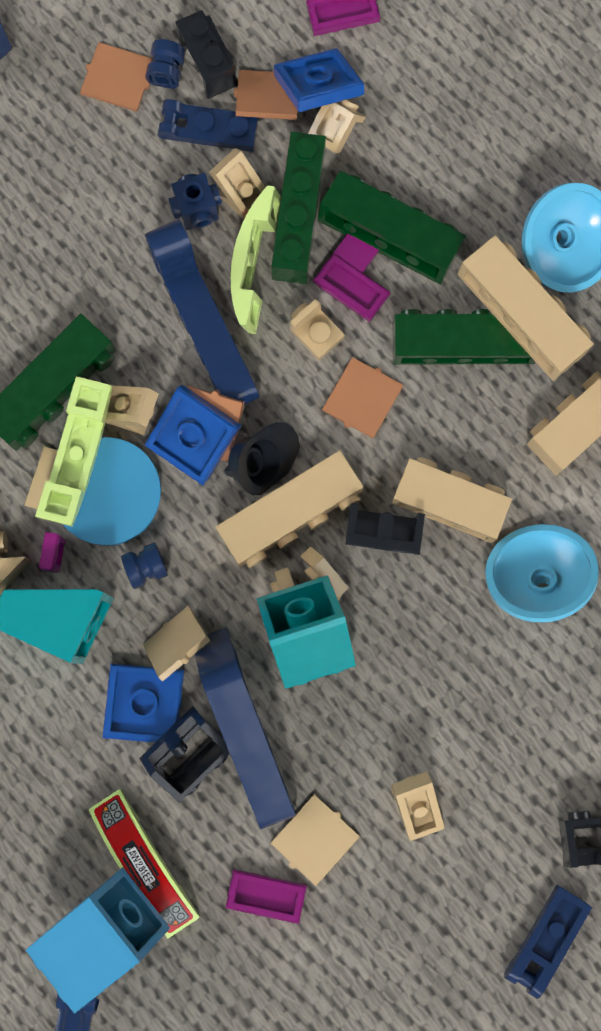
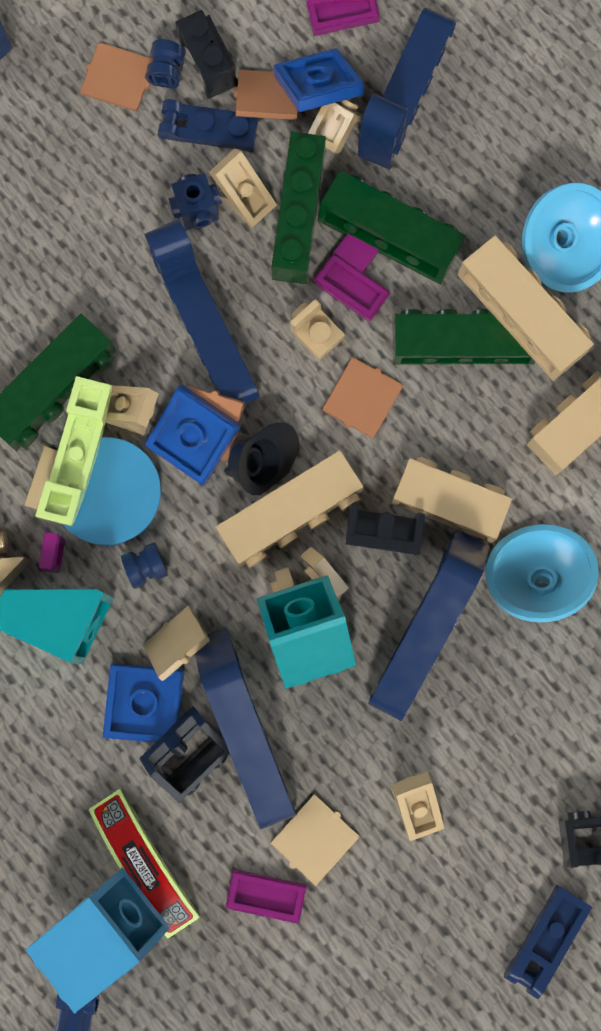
yellowish green slope [230,186,281,334] -> none
none -> dark blue beam [358,8,457,170]
none -> dark blue beam [368,529,489,721]

